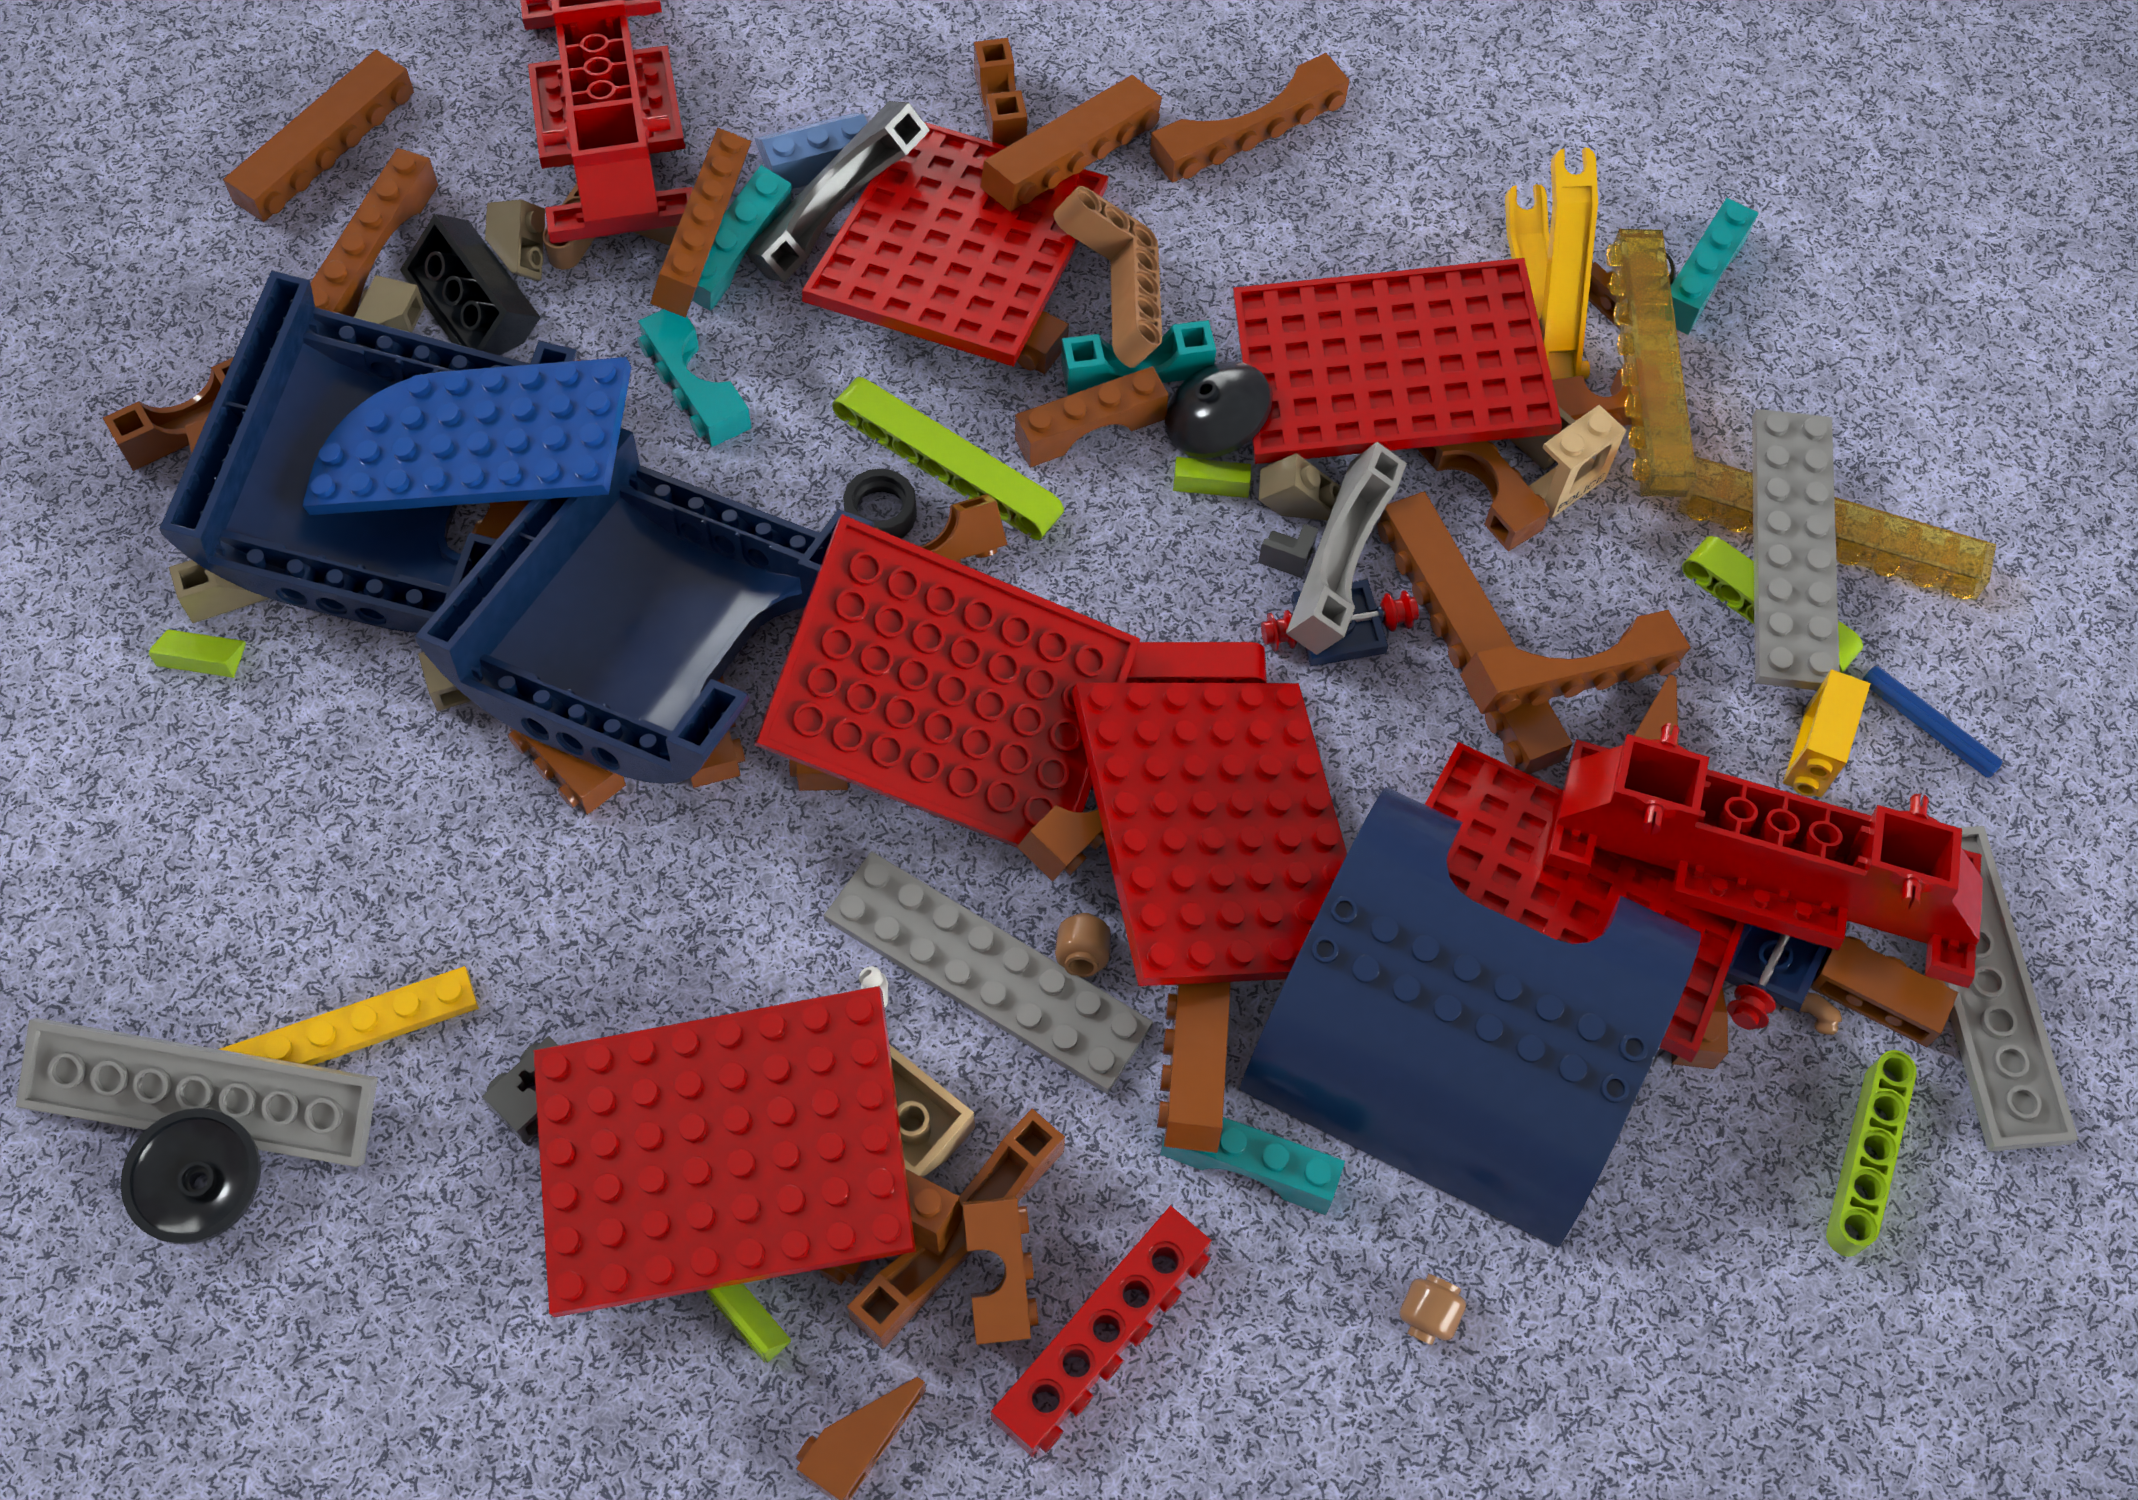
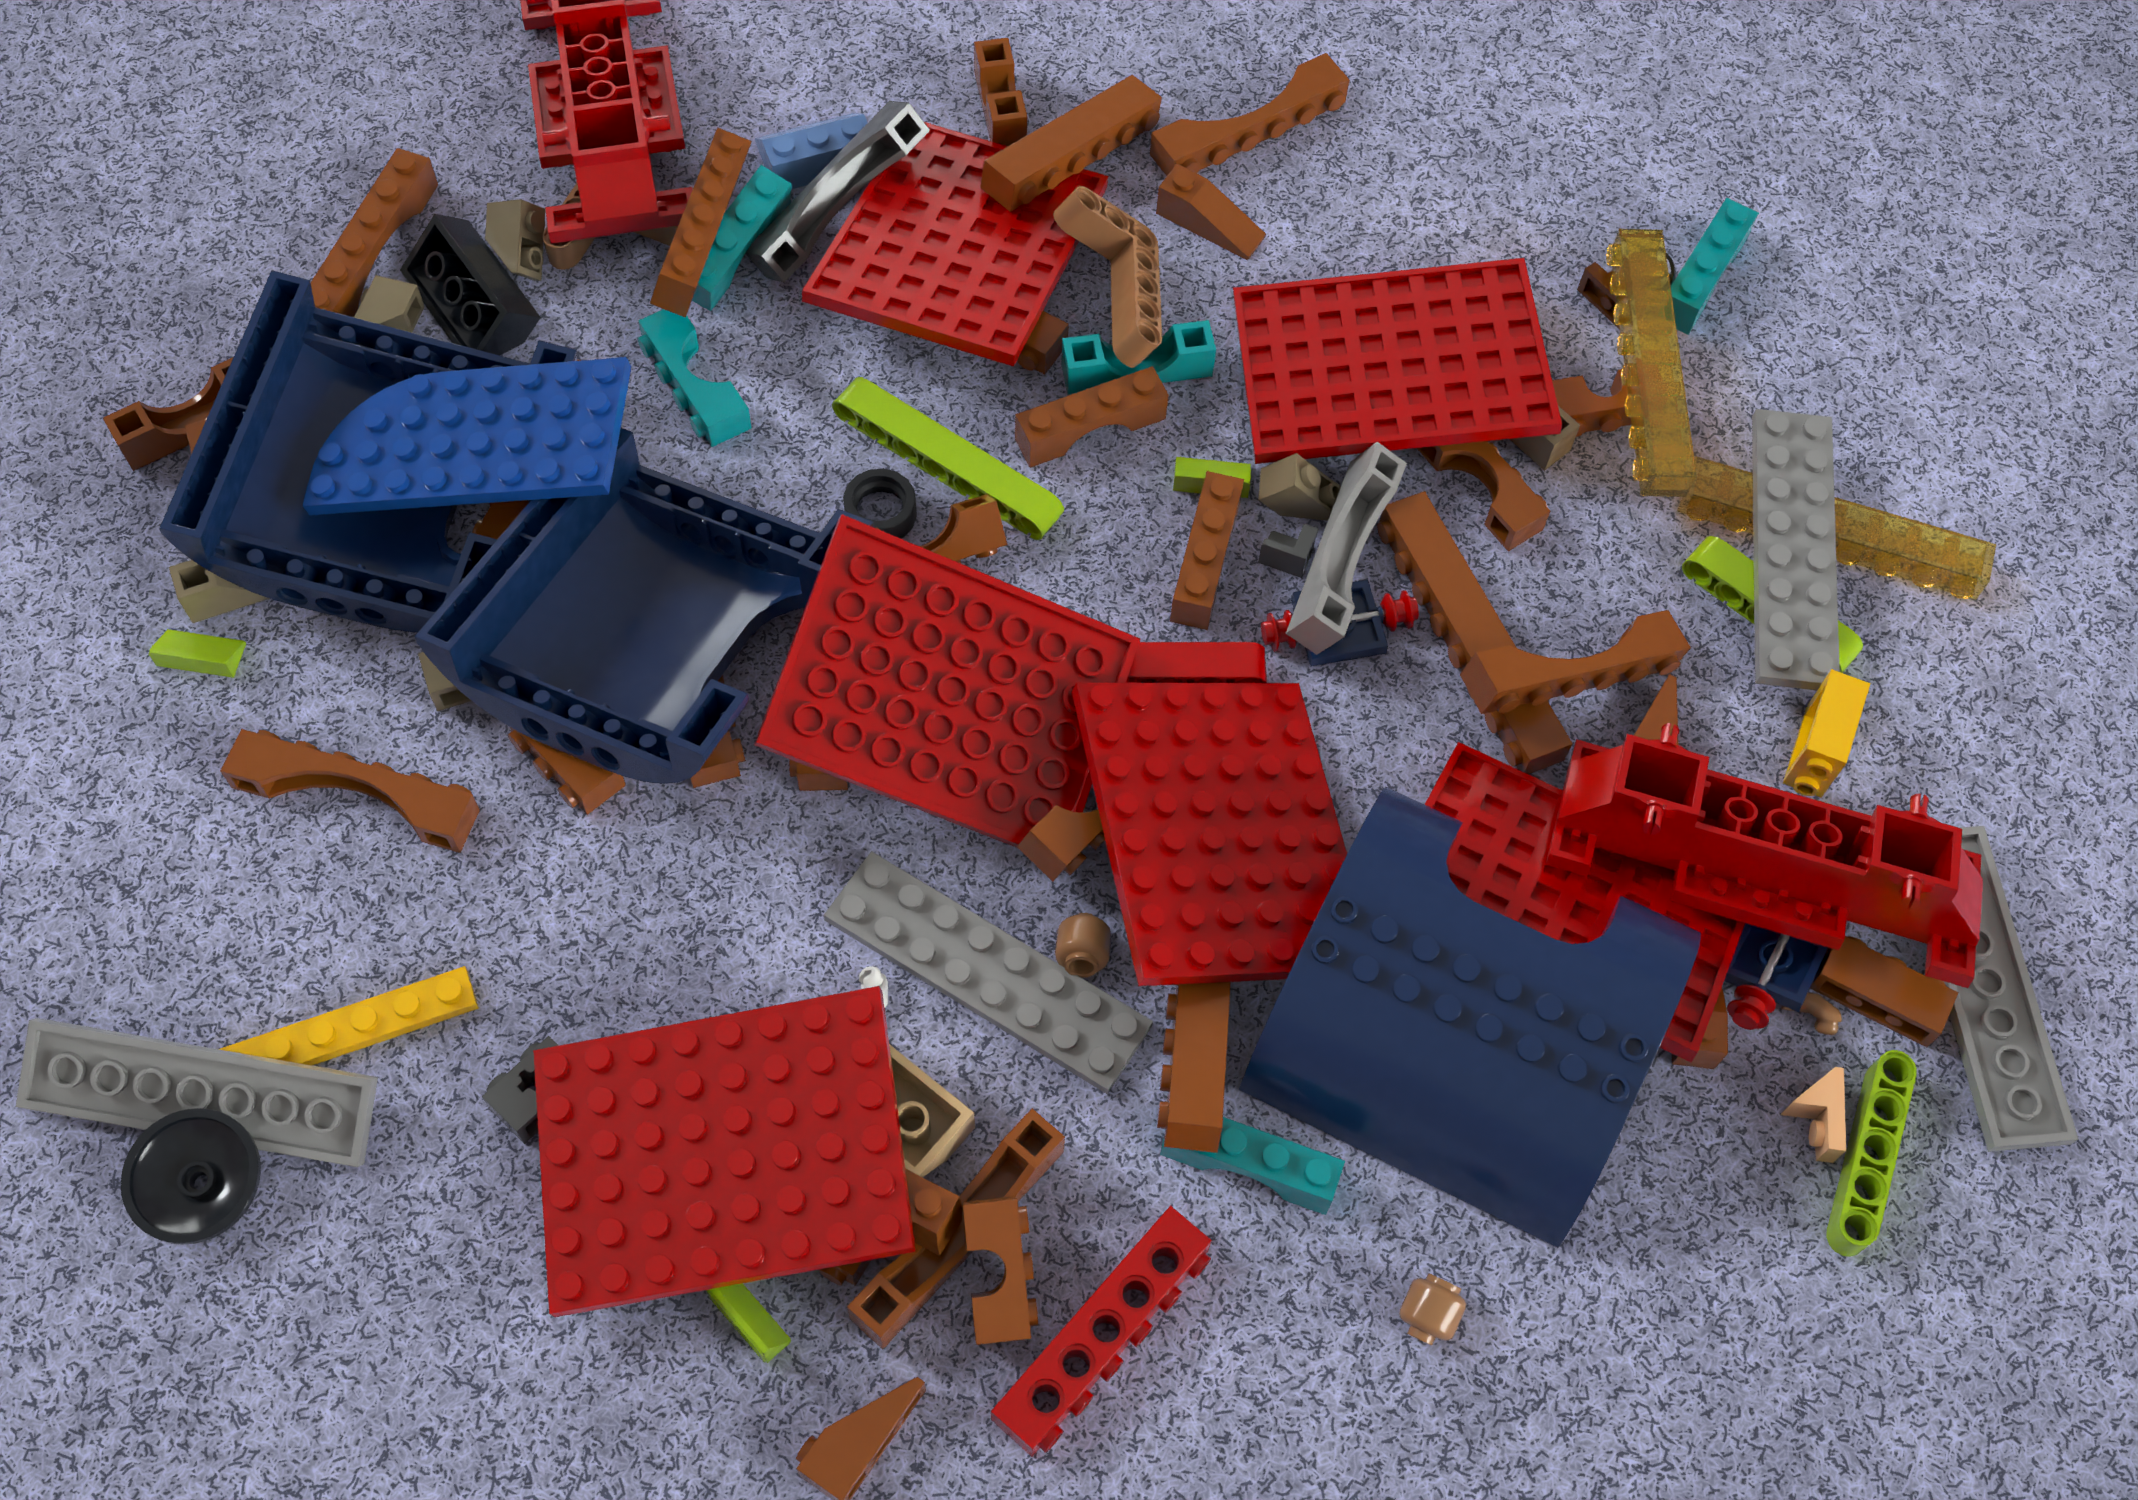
dark orange brick [223,49,414,222] -> none
black dish [1165,362,1272,458] -> none
yellow piece [1505,147,1598,380] -> none
tan window [1529,405,1626,519] -> none
blue axle [1863,666,2003,778] -> none
none -> dark orange arch [220,729,480,853]
none -> dark orange slope [1156,164,1266,260]
none -> dark orange arch [1170,471,1244,630]
none -> light nougat slope [1781,1067,1846,1163]

